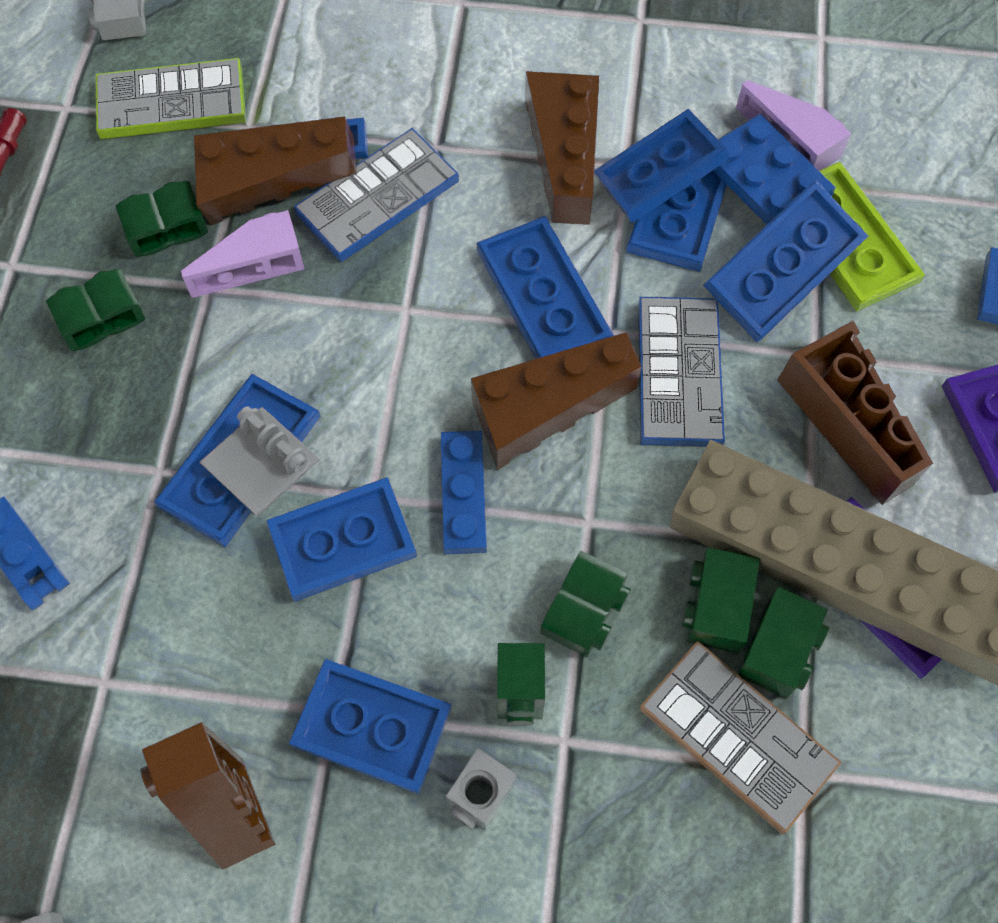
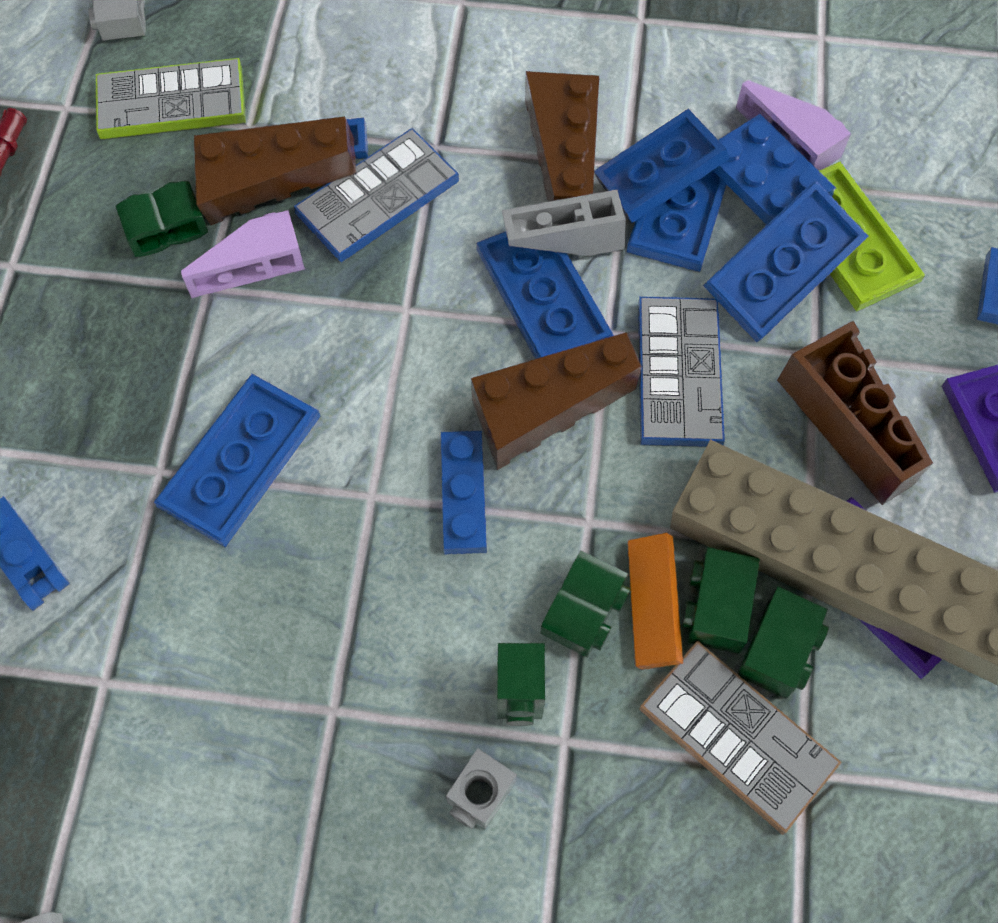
dark green brick [46,269,145,352] -> none
reddish brown wedge [140,722,276,870] -> none
light grey hinge [200,406,320,517] -> none
blue plate [266,477,417,602] -> none
blue plate [289,659,452,795] -> none
none -> light grey slope [502,190,626,256]
none -> orange tile [628,532,683,670]

